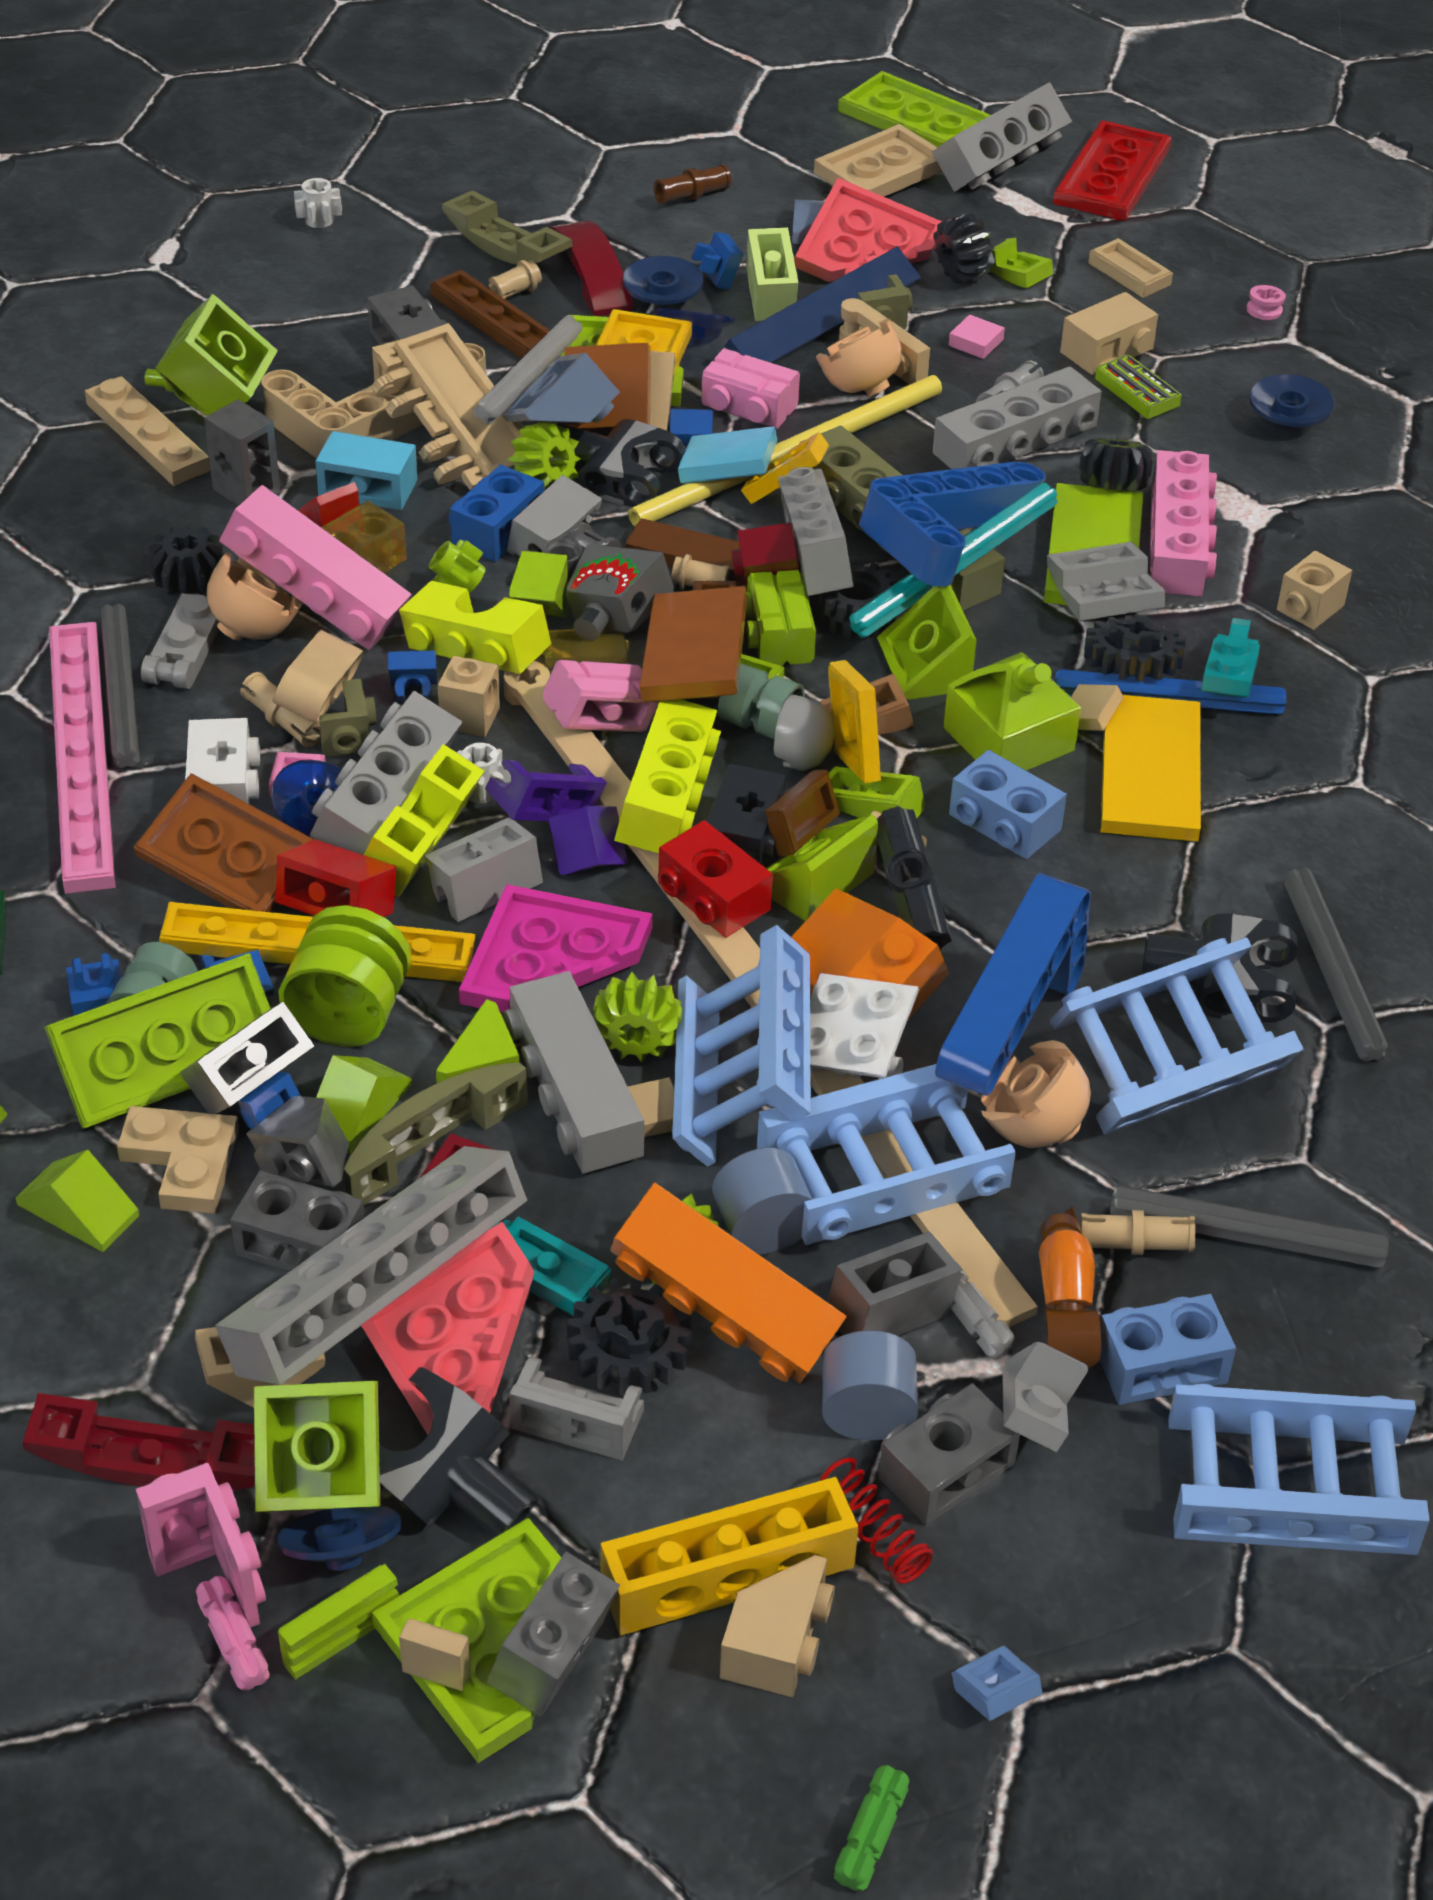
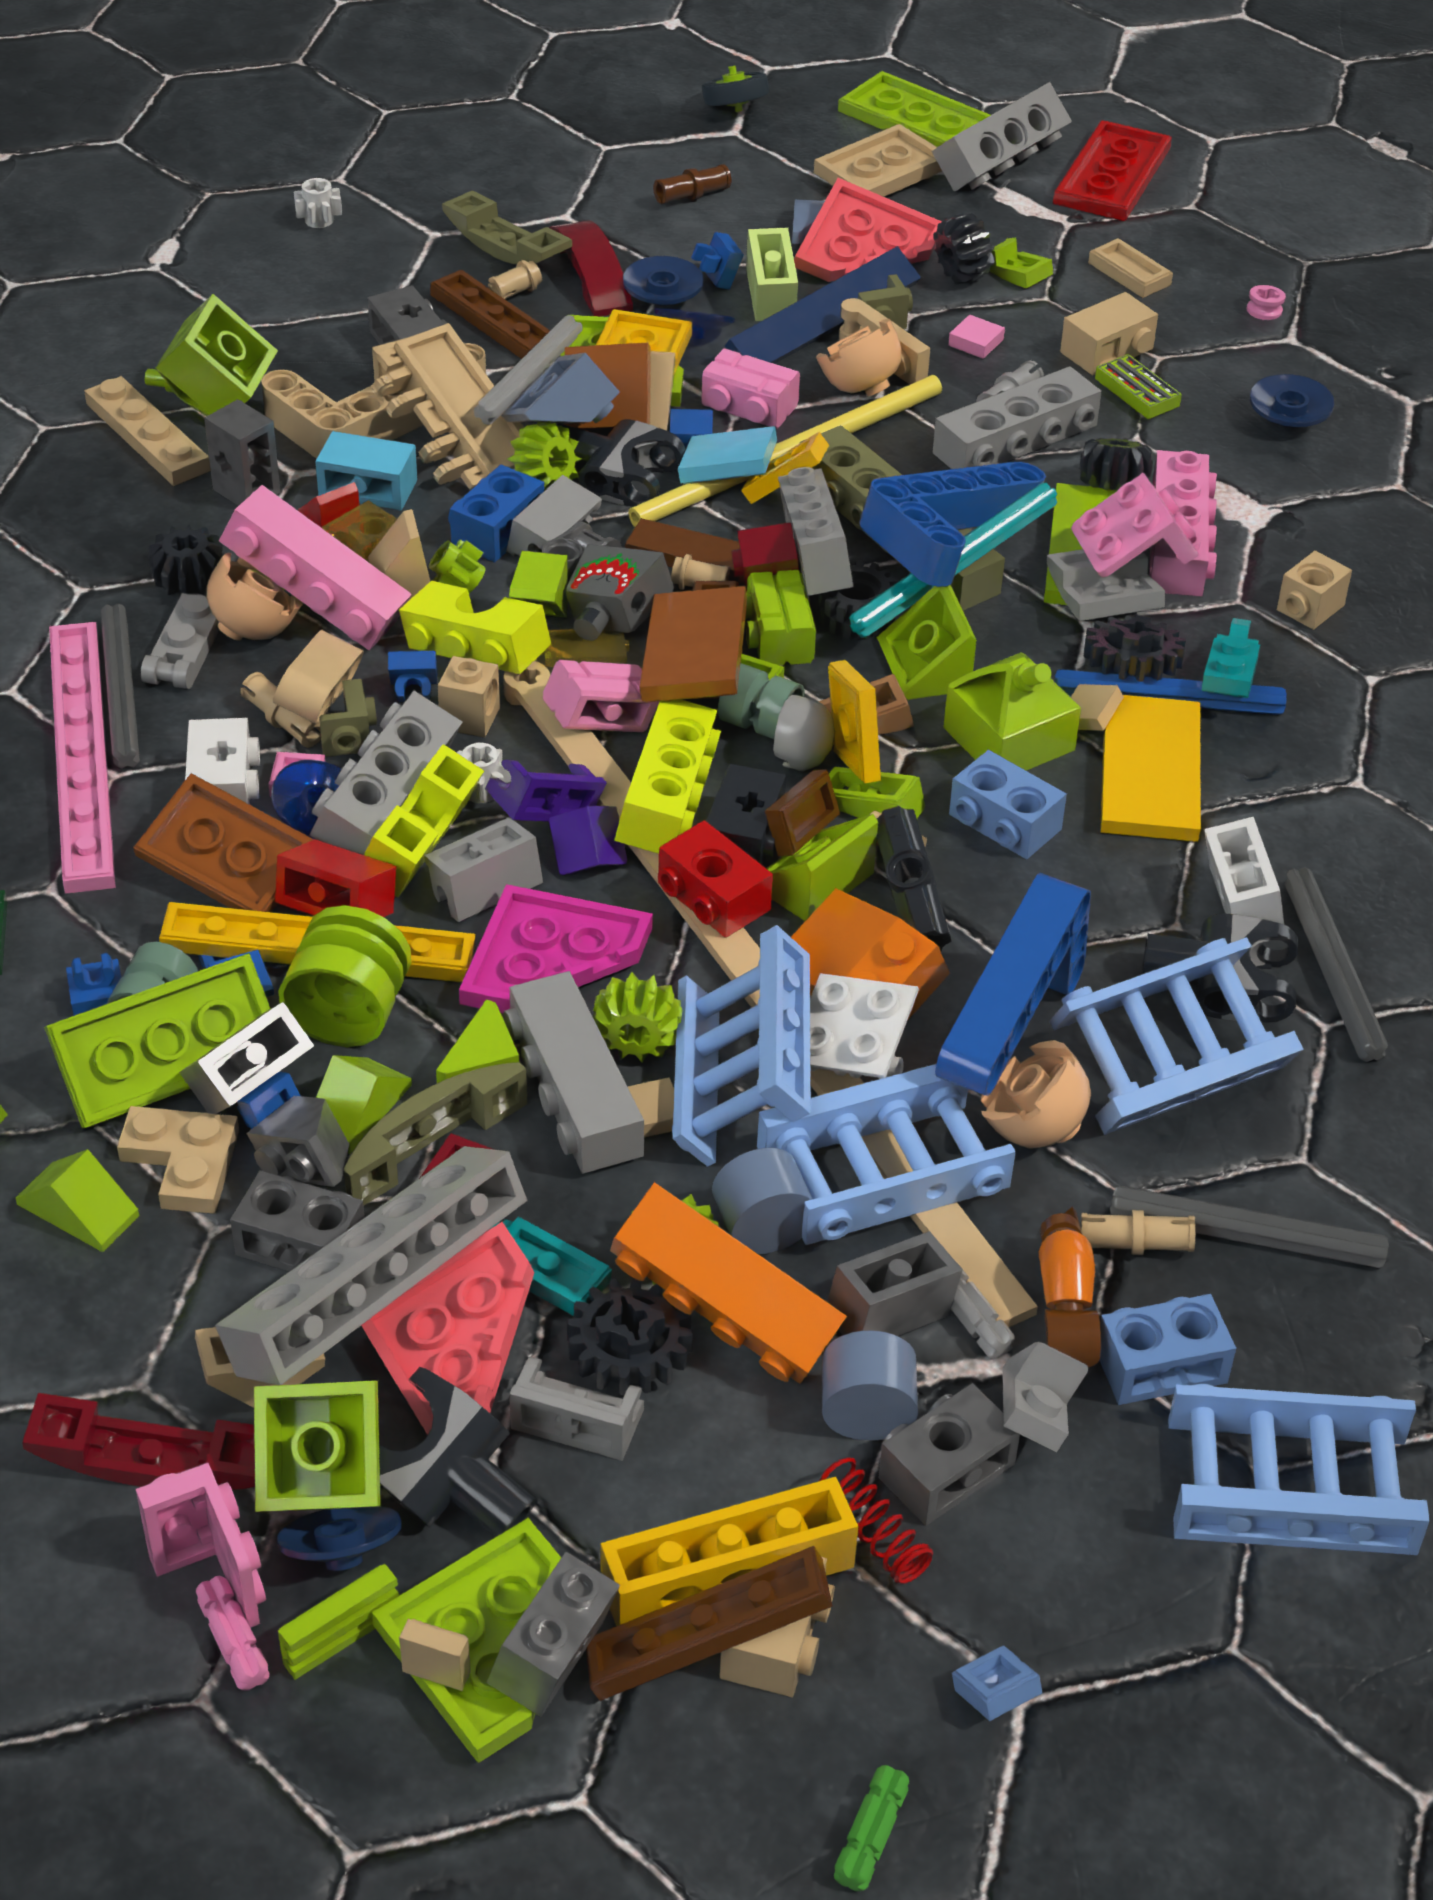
none -> tan slope [368,509,430,600]
none -> reddish brown tile [586,1546,833,1701]
none -> black wheel [702,65,769,112]
none -> bright pink bracket [1071,473,1199,577]
none -> white brick [1204,817,1284,925]

